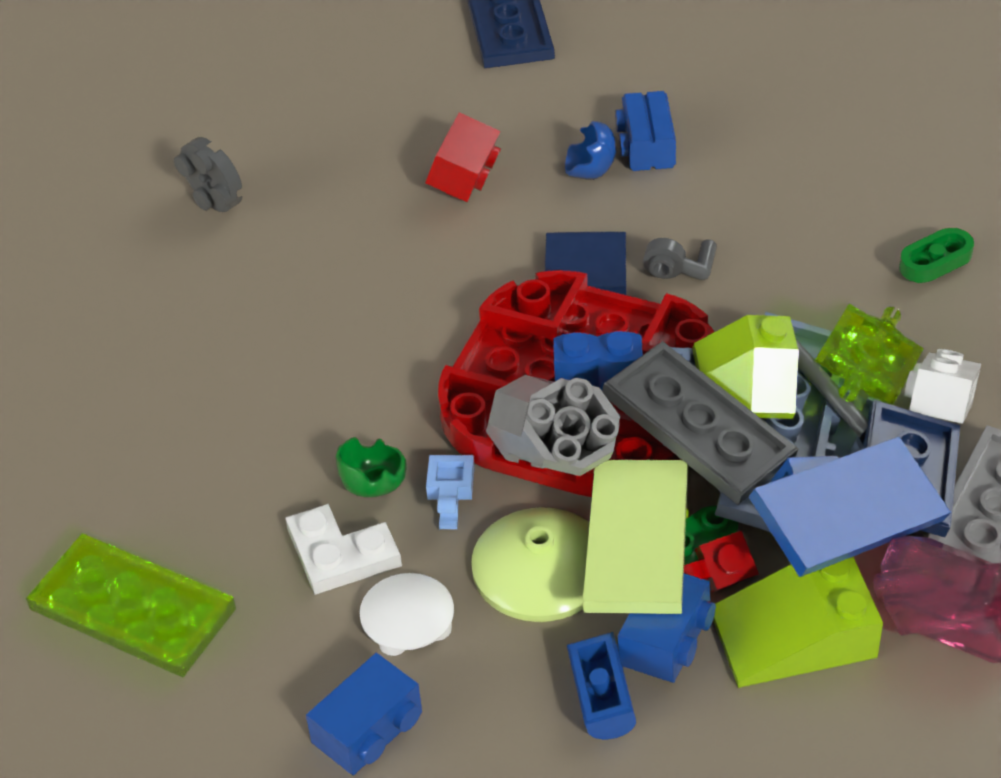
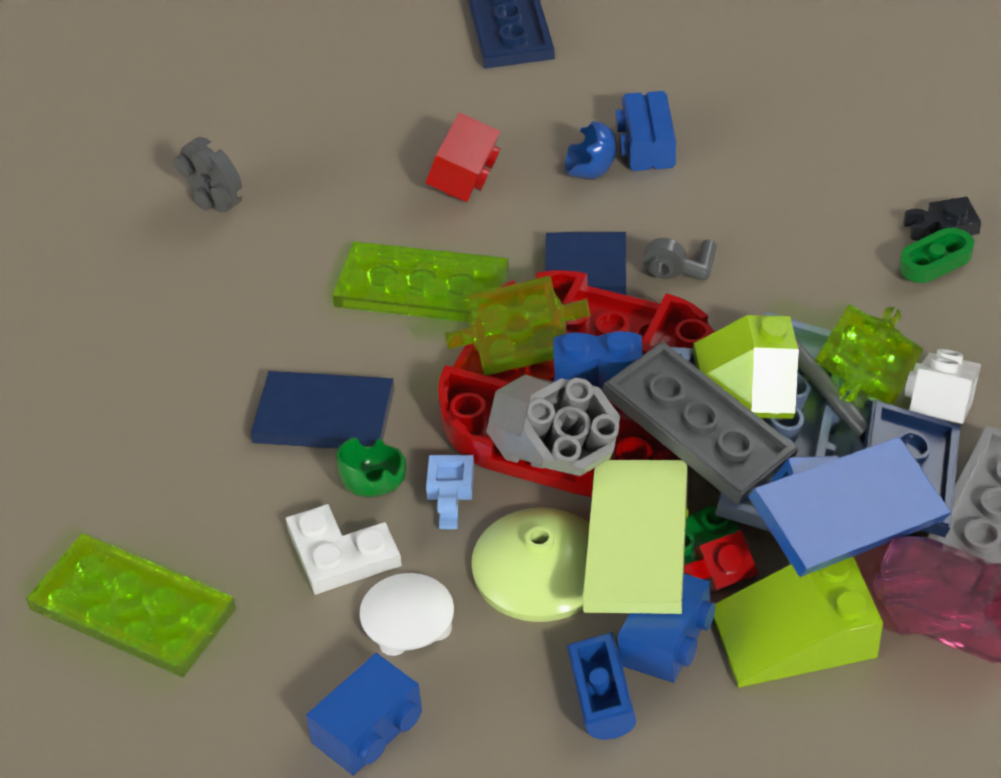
none -> dark blue tile [251,371,394,449]
none -> clear neon green plate [332,241,509,324]
none -> clear neon green plate [445,276,590,375]
none -> black plate [903,196,981,241]

